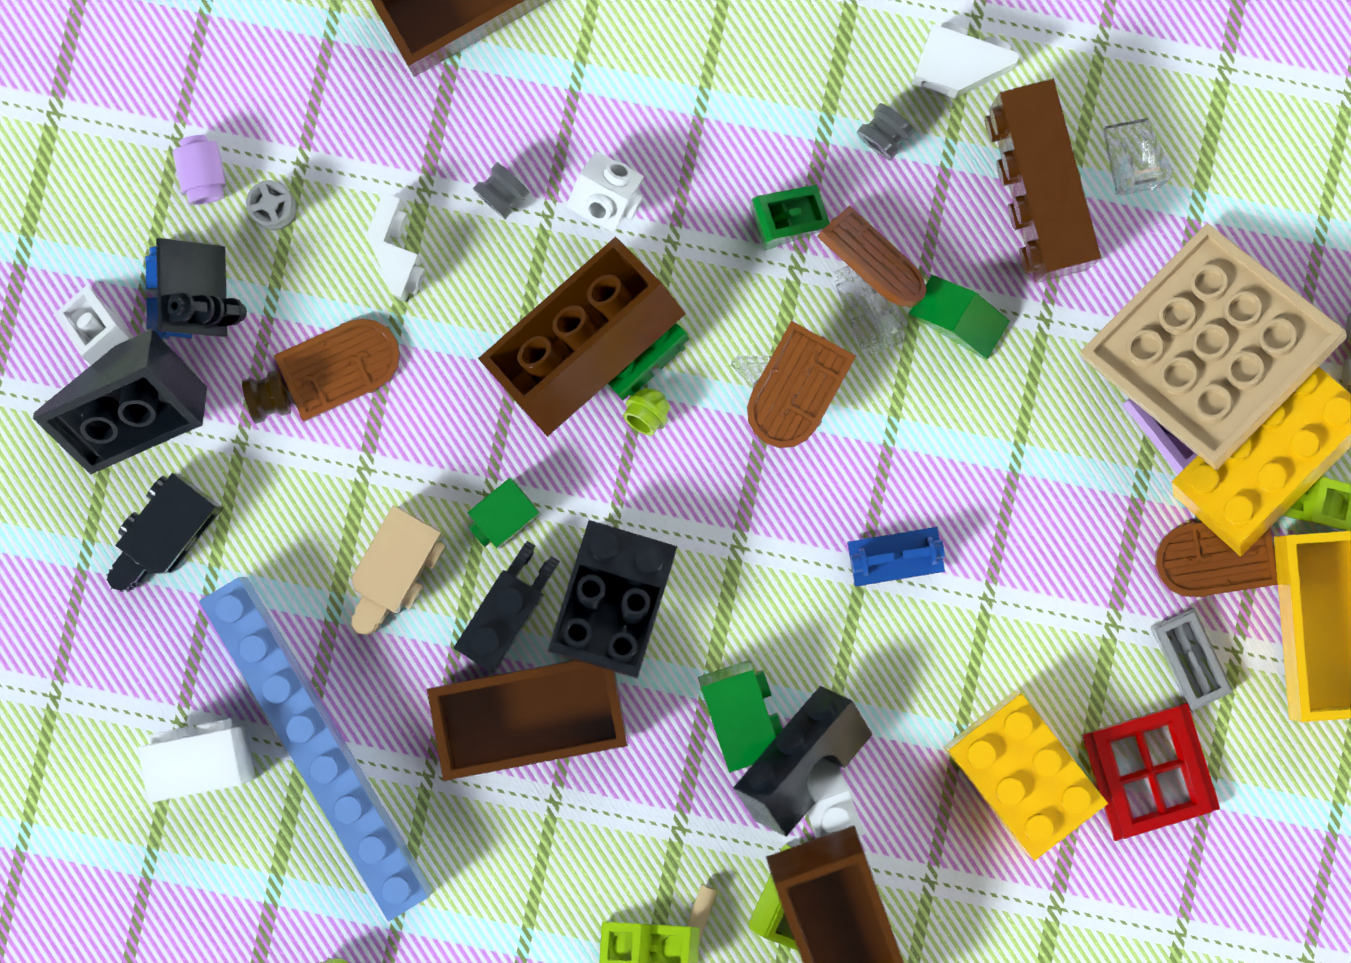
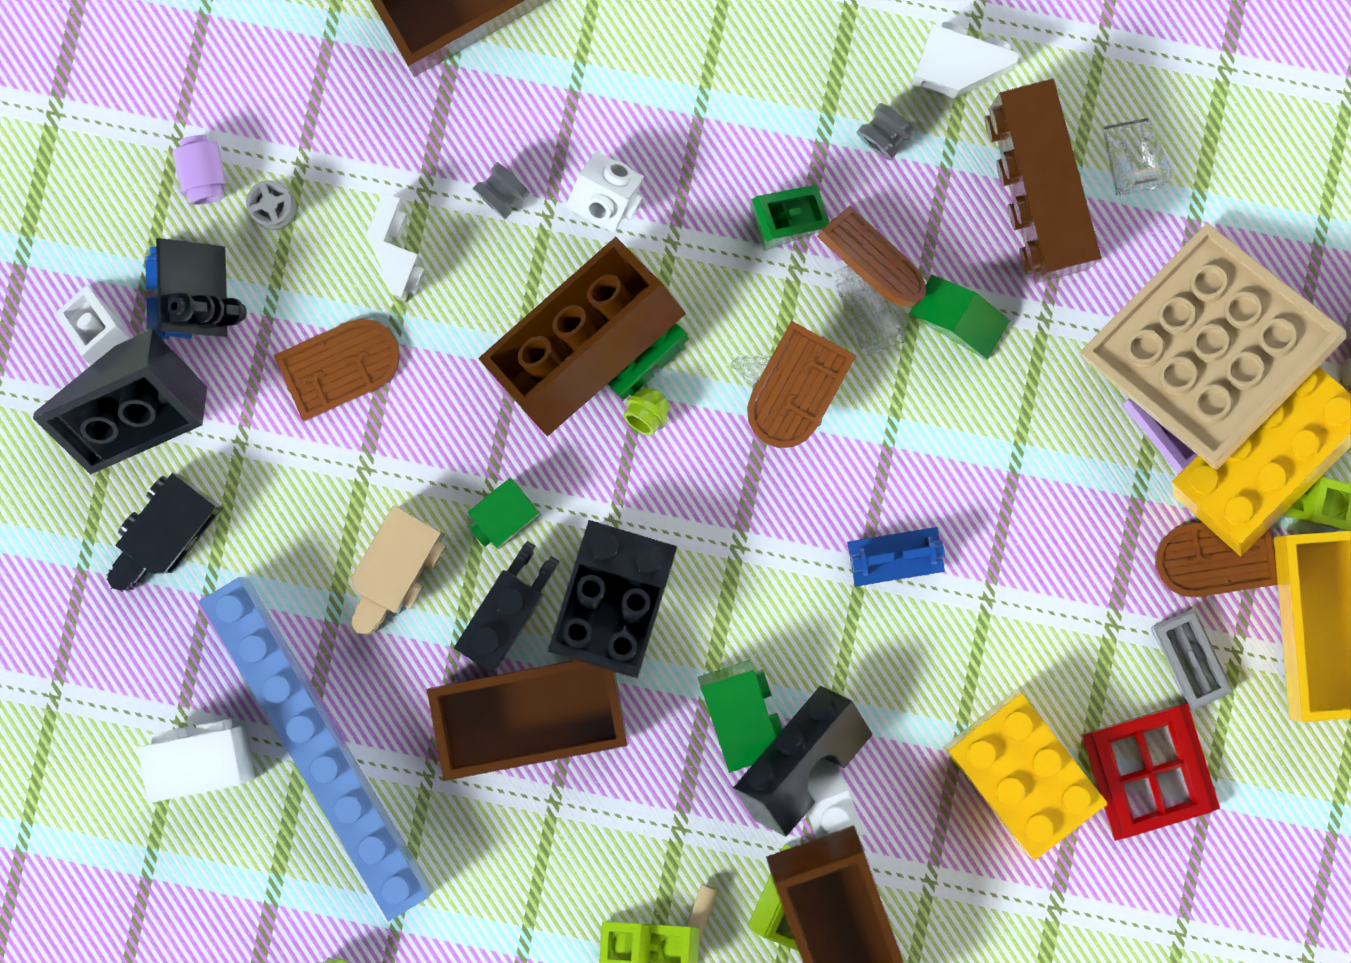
dark brown wheel [242,370,291,424] -> none

